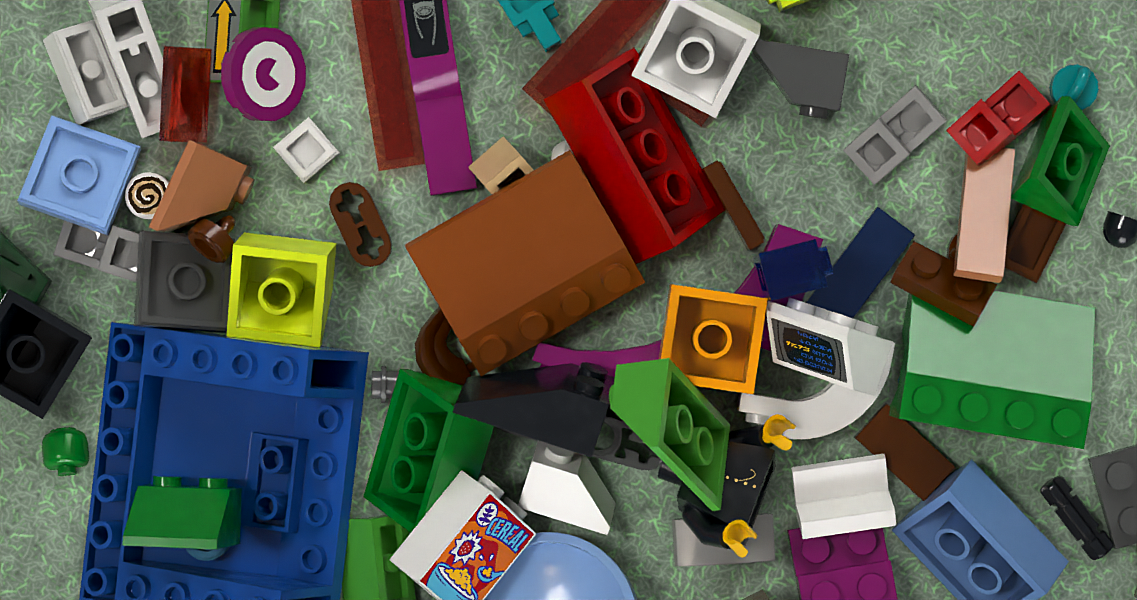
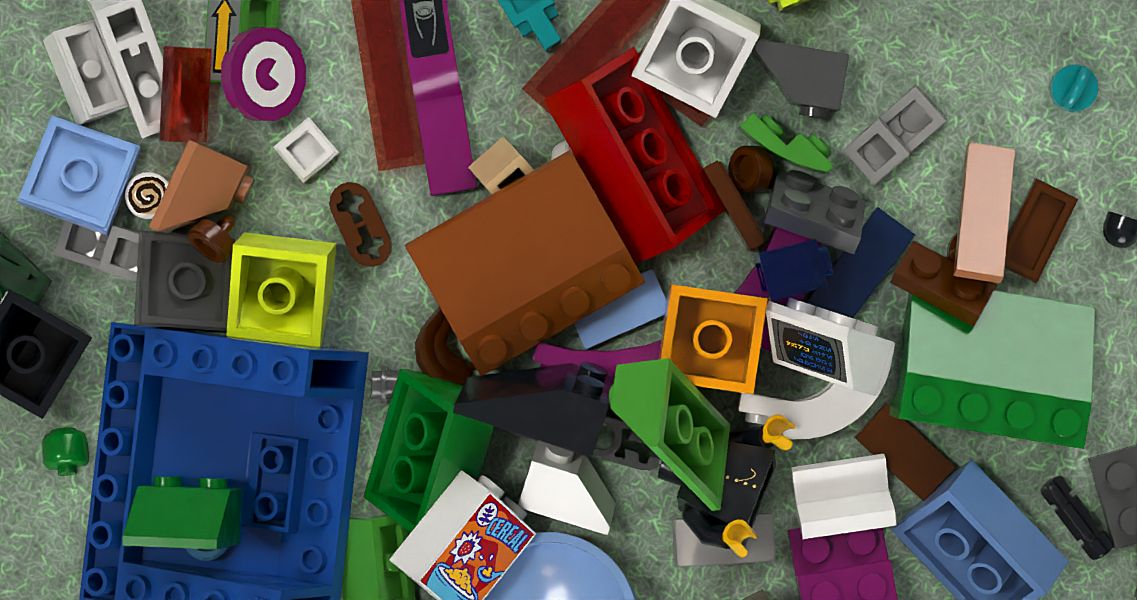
red slope [946,70,1052,166] -> none
green slope [1011,96,1110,226] -> none
none -> light blue tile [574,269,667,350]
none -> reddish brown tile [728,146,775,193]
none -> bright green slope [737,113,834,174]
none -> dark grey plate [764,169,866,254]

